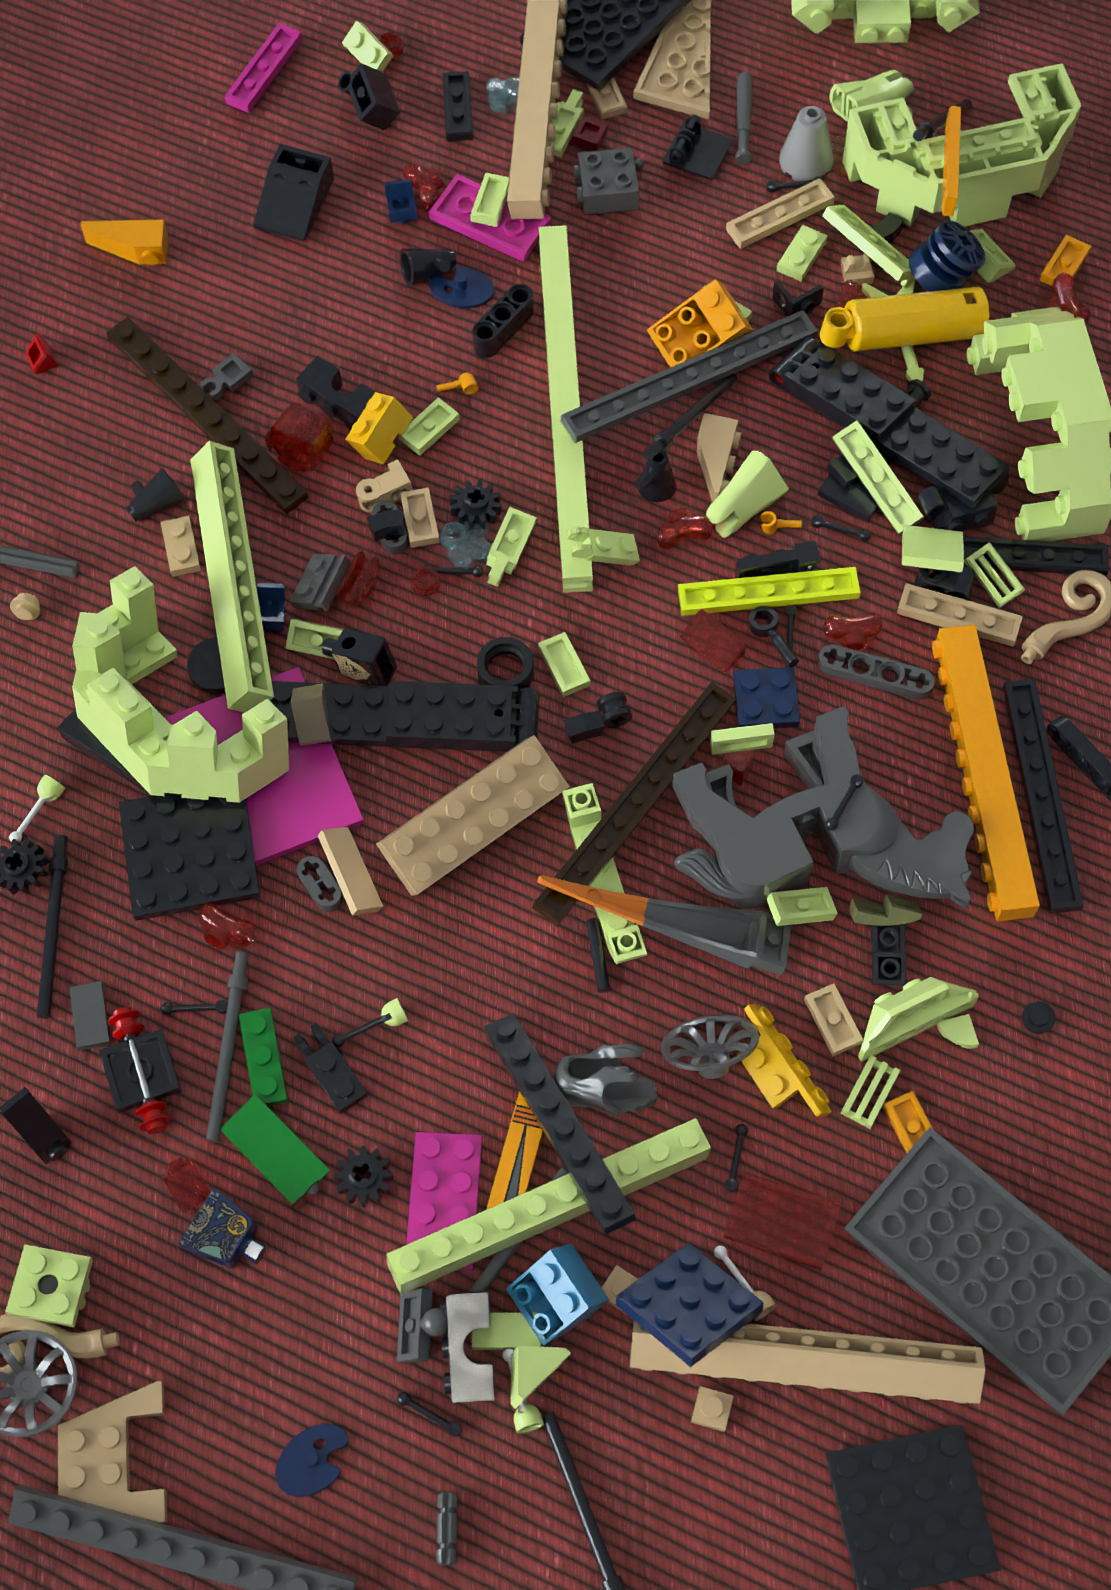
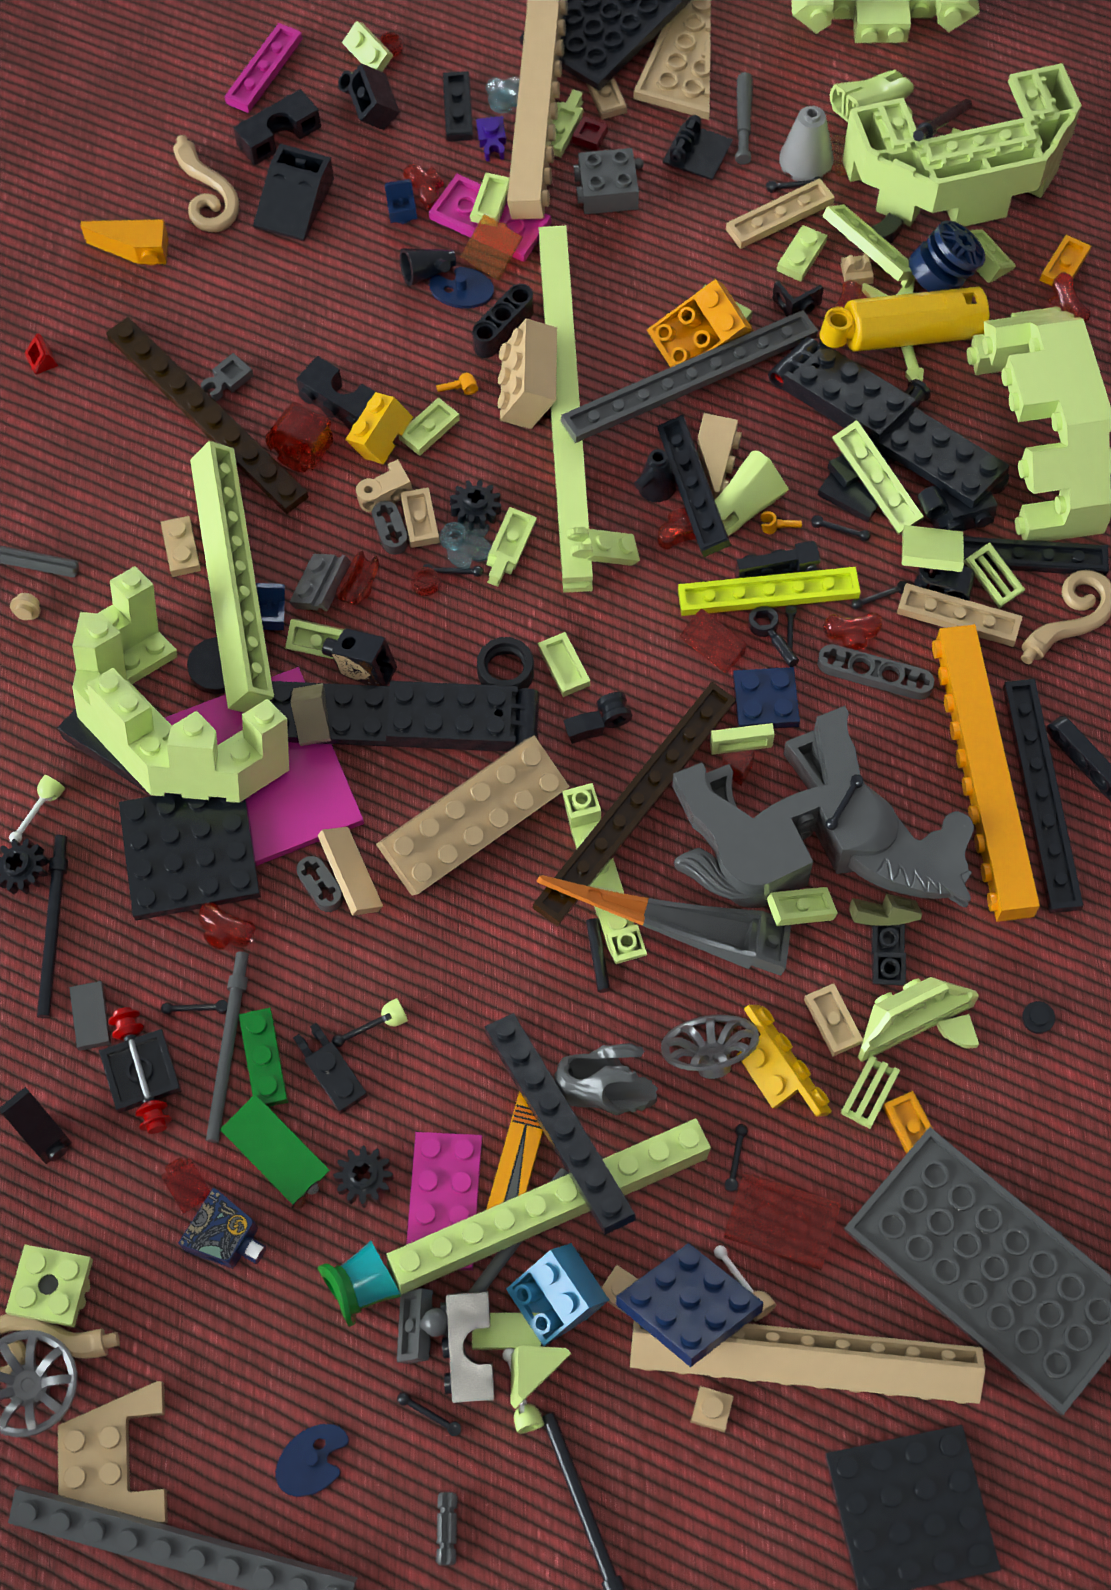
black piece [126,468,186,522] -> none
black piece [367,509,405,542] -> none
black bar [643,374,737,460] -> none
light orange tile [942,106,961,216] -> none
none -> tan plant [173,135,239,232]
none -> black arch [233,89,321,166]
none -> hat [318,1240,401,1327]
none -> clear orange piece [460,214,523,280]
none -> dark purple plate [476,116,506,162]
none -> tan brick [498,318,557,429]
none -> black tile [657,414,731,557]
none -> black hinge [851,581,908,610]

